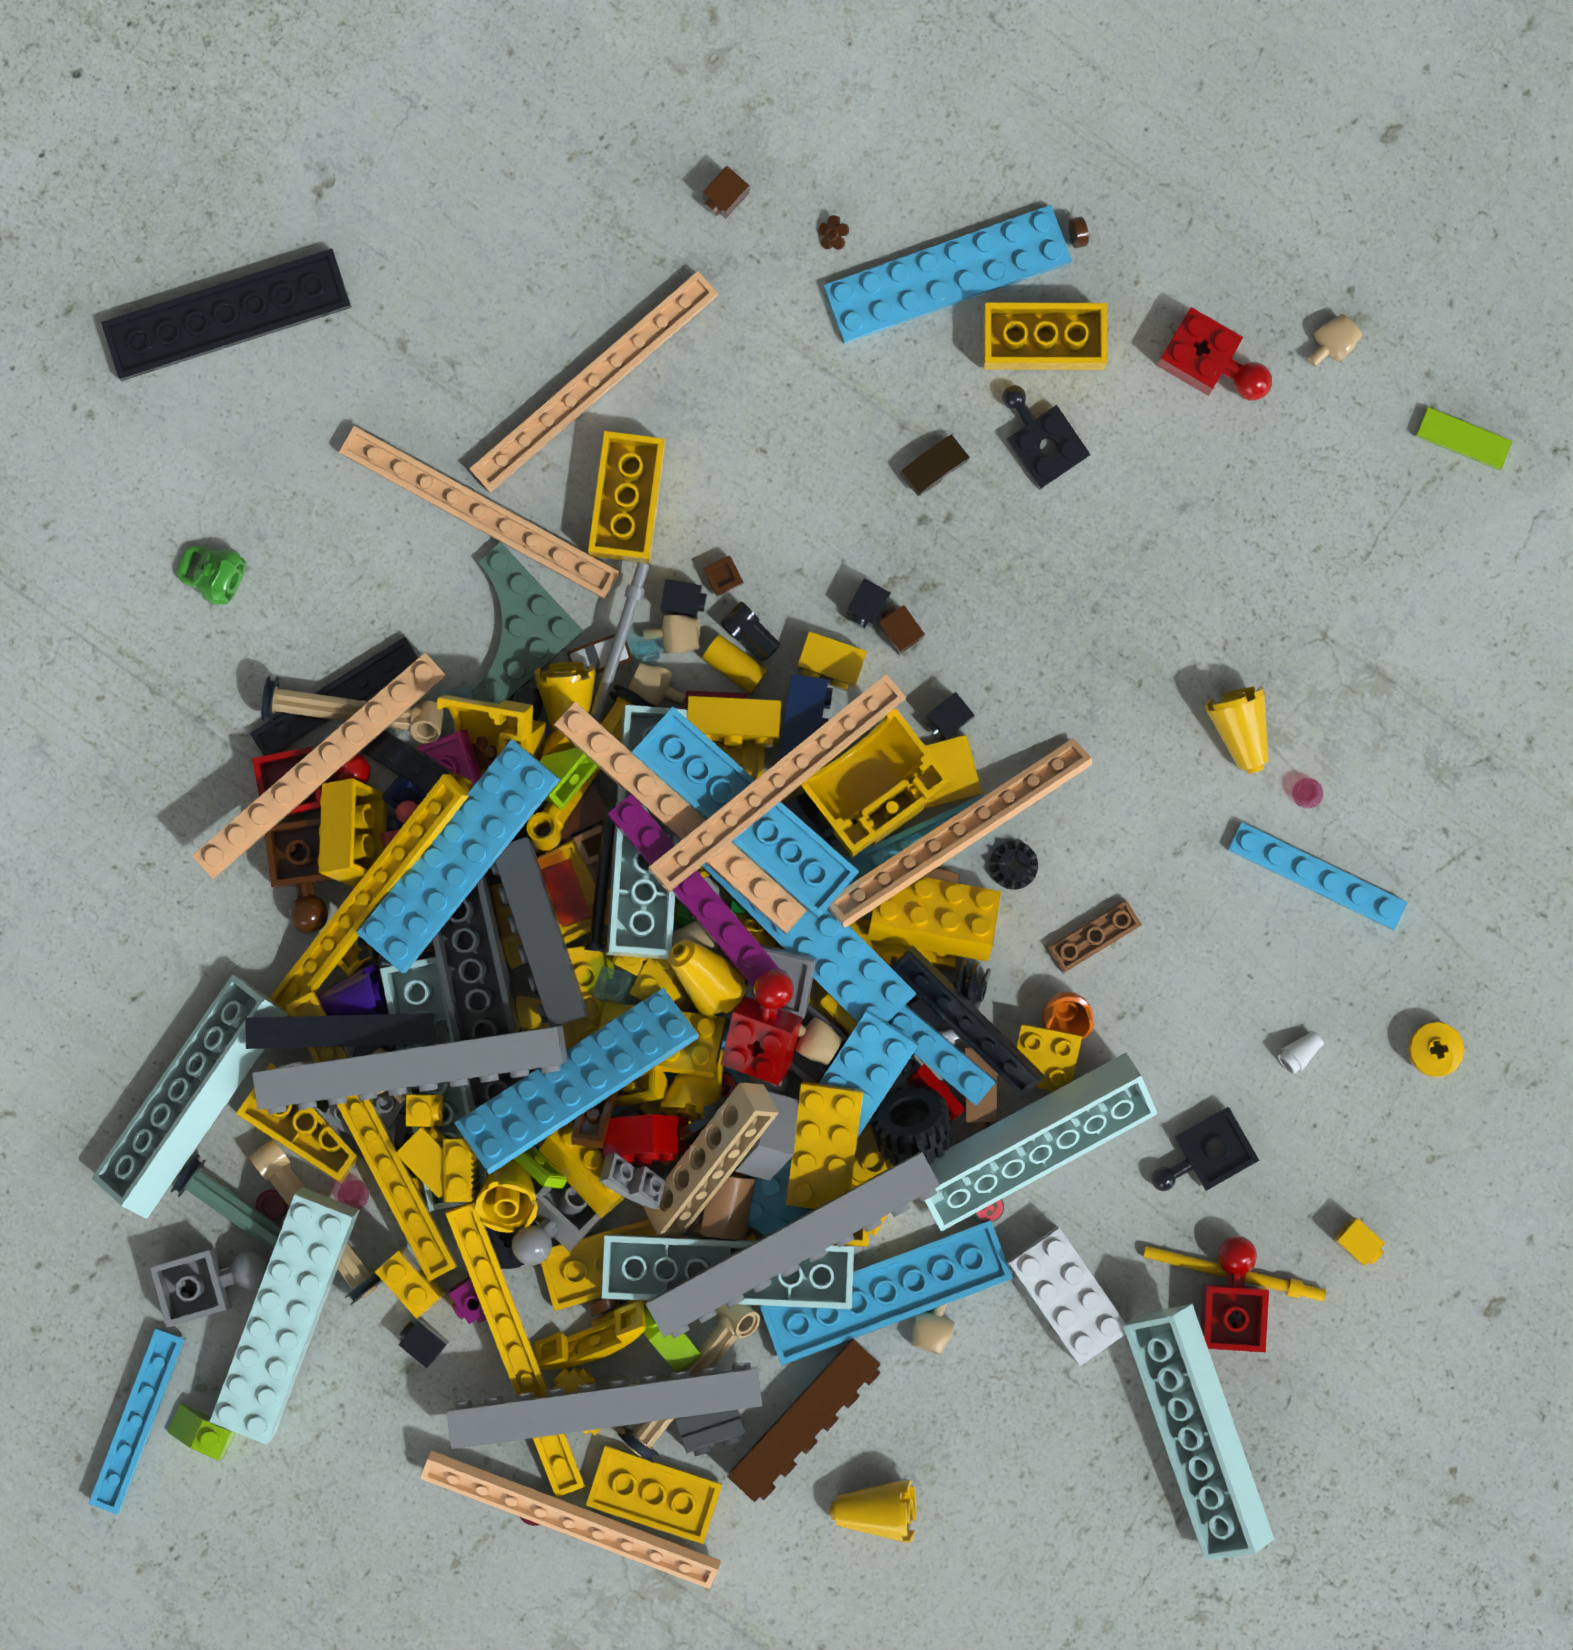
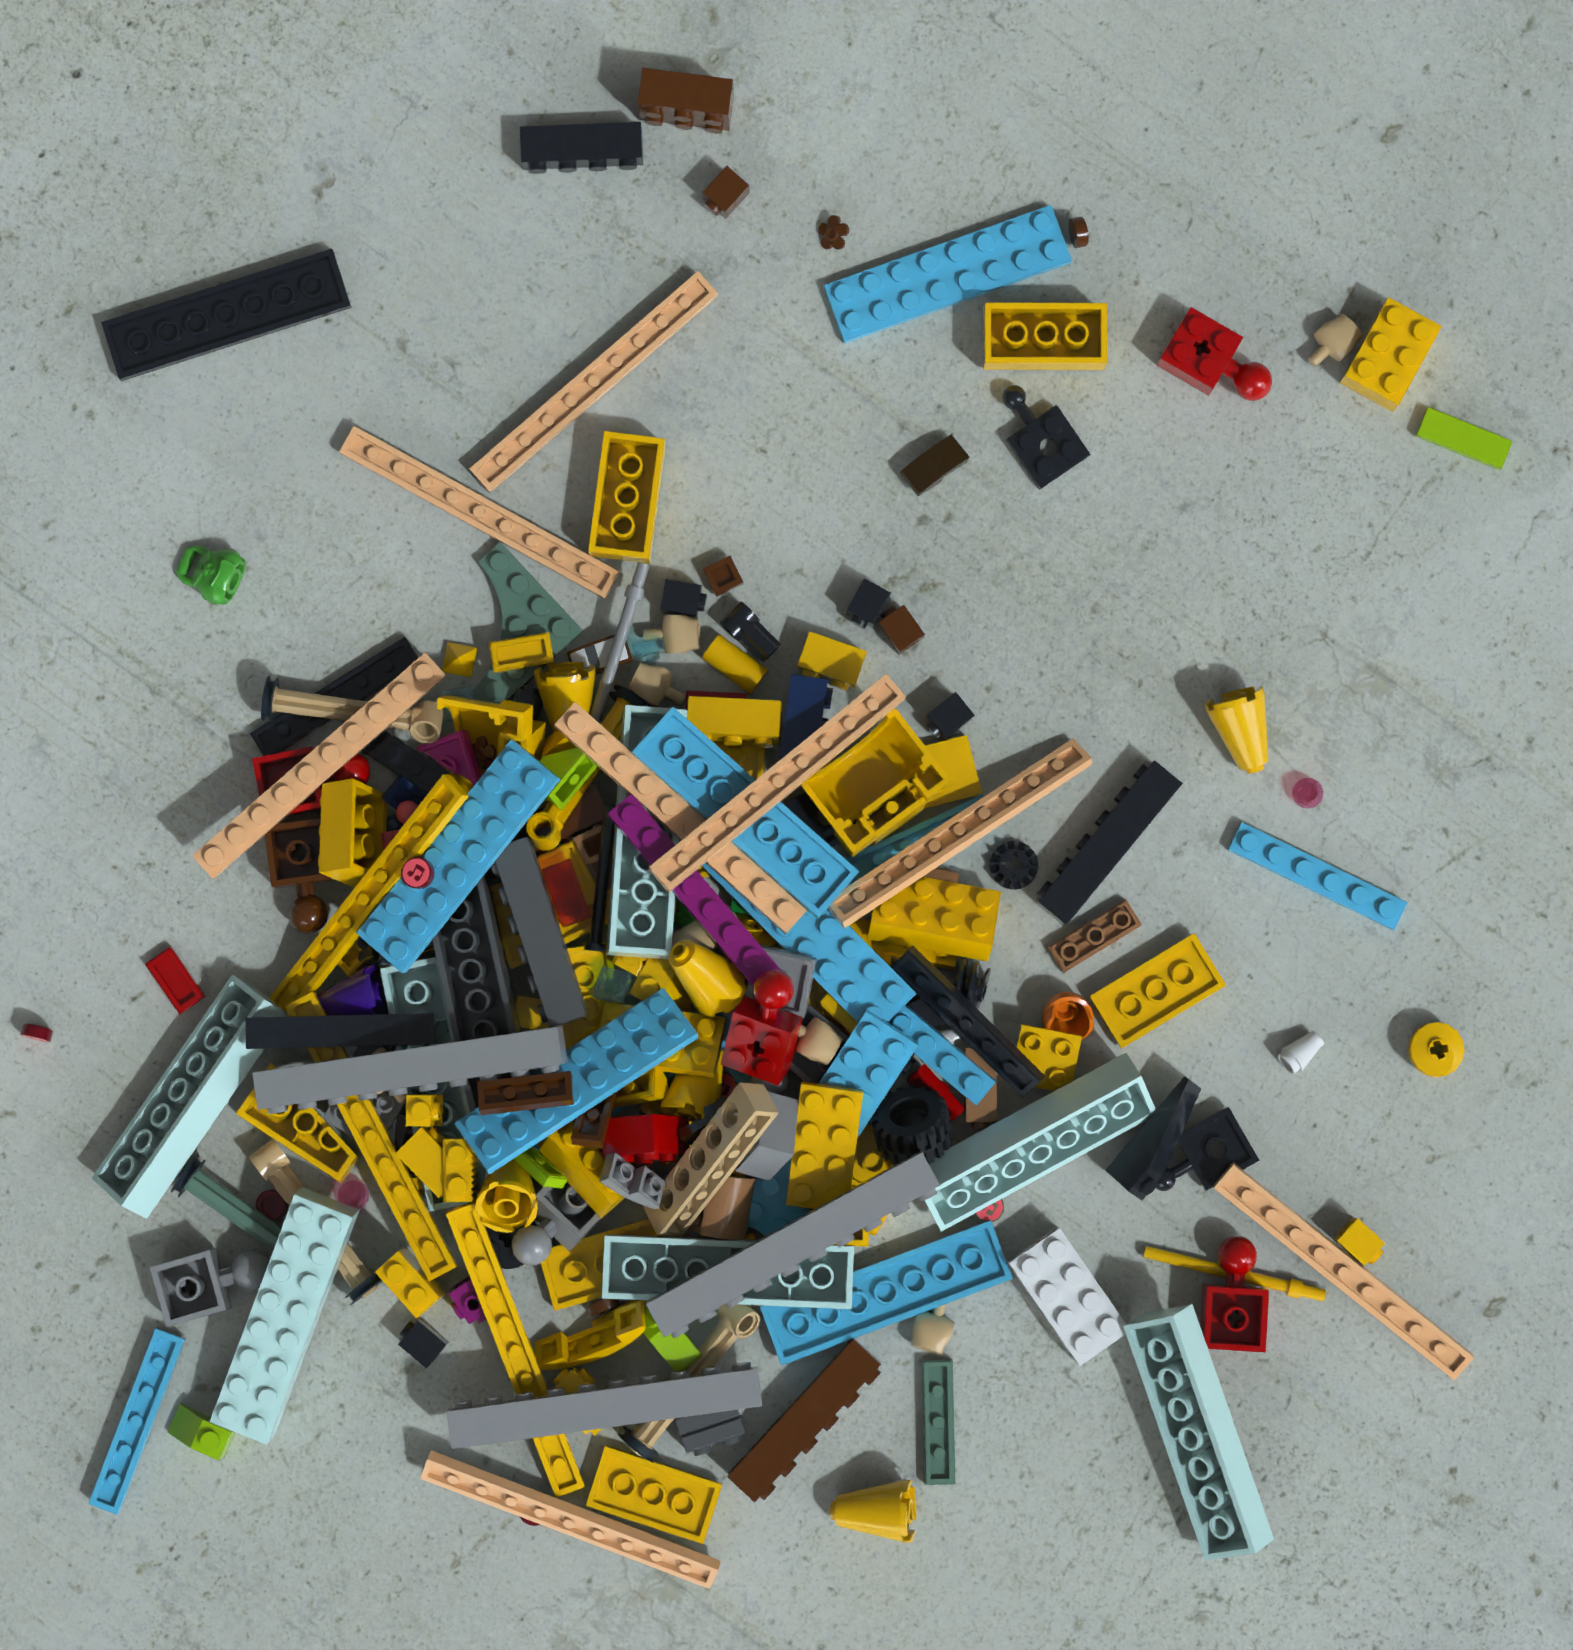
none -> dark red tile [20,1023,53,1043]
none -> red tile [145,946,206,1014]
none -> tile [401,857,435,889]
none -> yellow slope [442,642,477,678]
none -> reddish brown plate [477,1071,574,1115]
none -> yellow tile [489,632,554,674]
none -> black brick [520,122,644,174]
none -> reddish brown brick [637,68,734,134]
none -> sand green tile [922,1359,956,1485]
none -> black brick [1036,760,1183,926]
none -> yellow plate [1089,933,1227,1049]
none -> black slope [1106,1076,1201,1200]
none -> light nougat plate [1213,1162,1474,1380]
none -> yellow brick [1340,297,1442,412]

